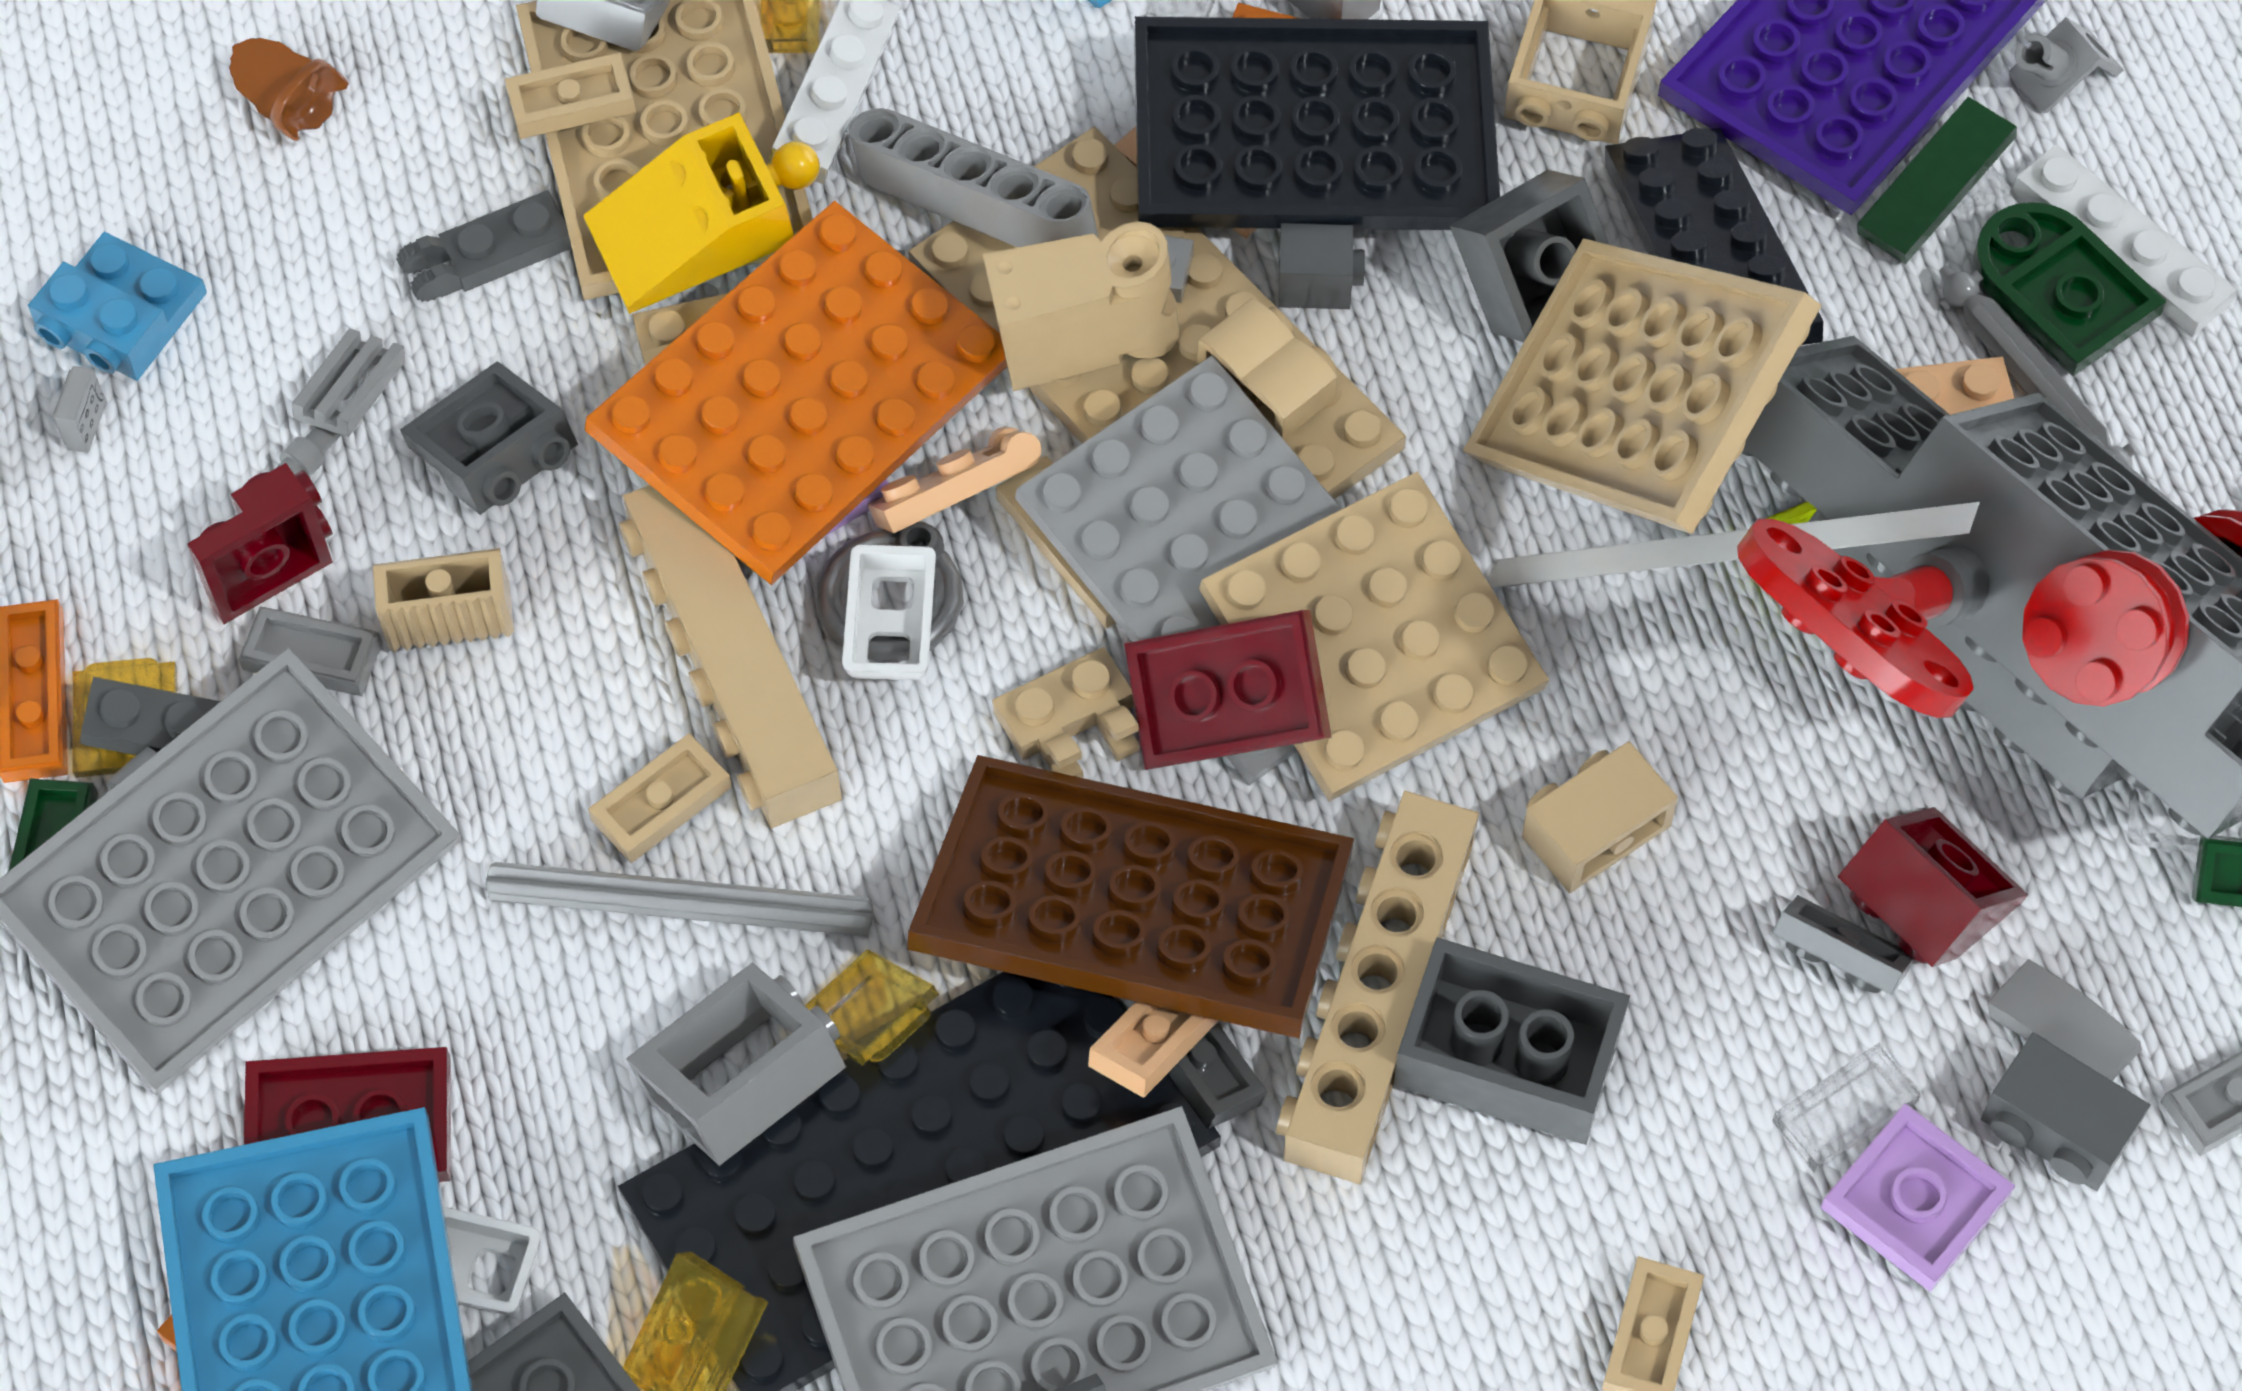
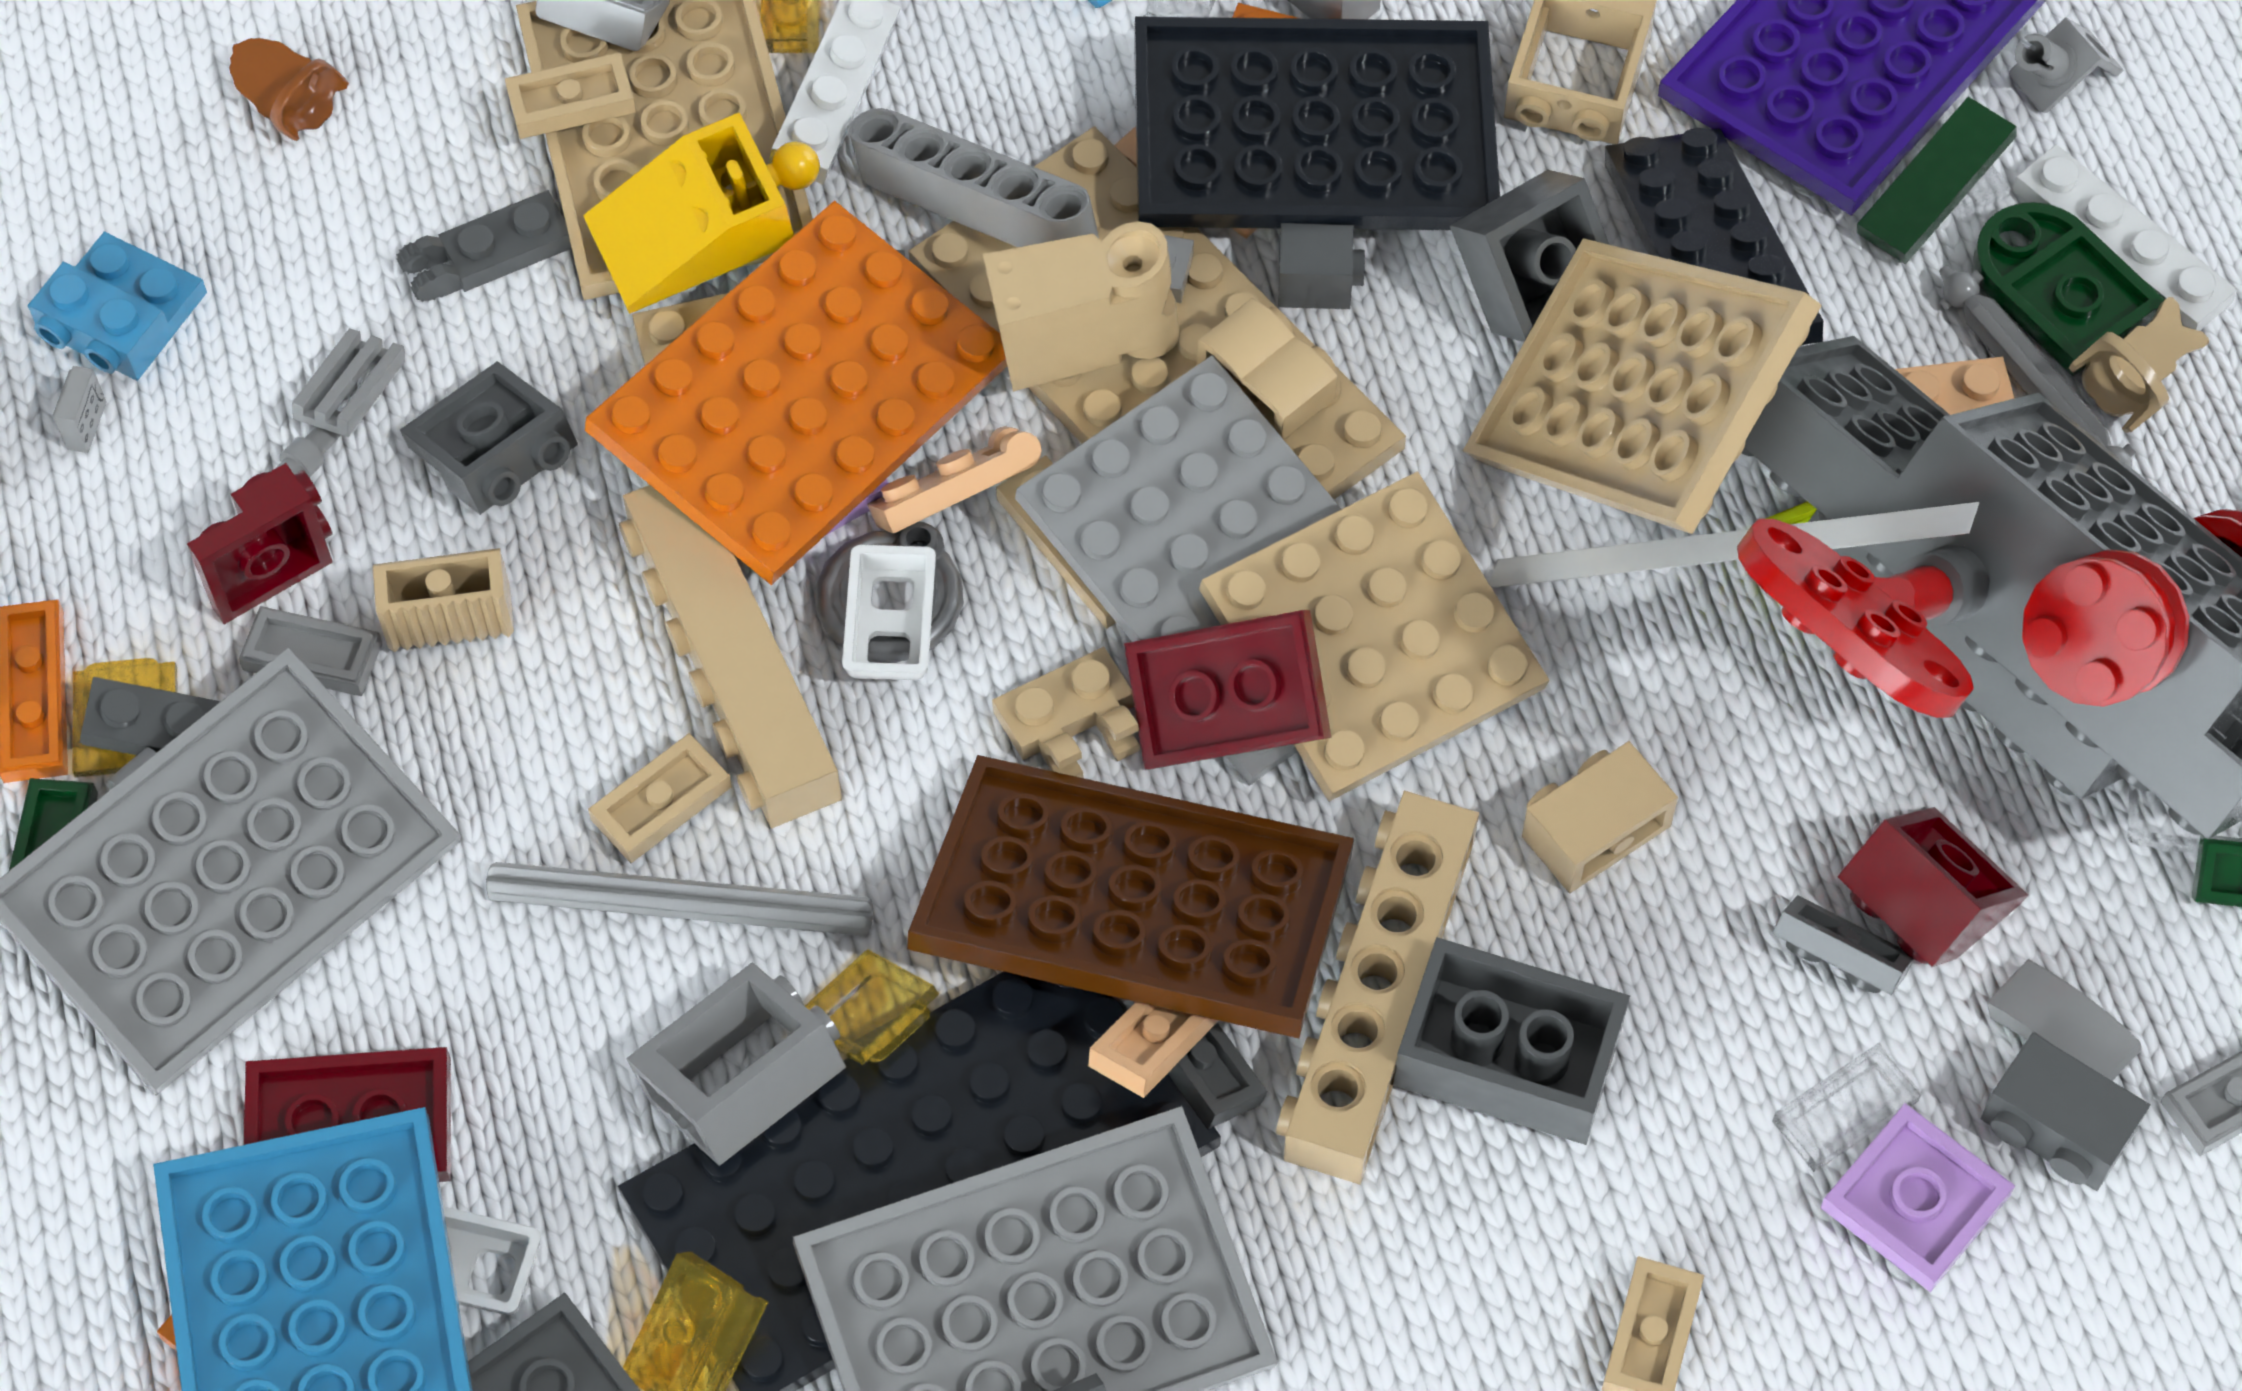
none -> tan hair [2069,297,2209,433]

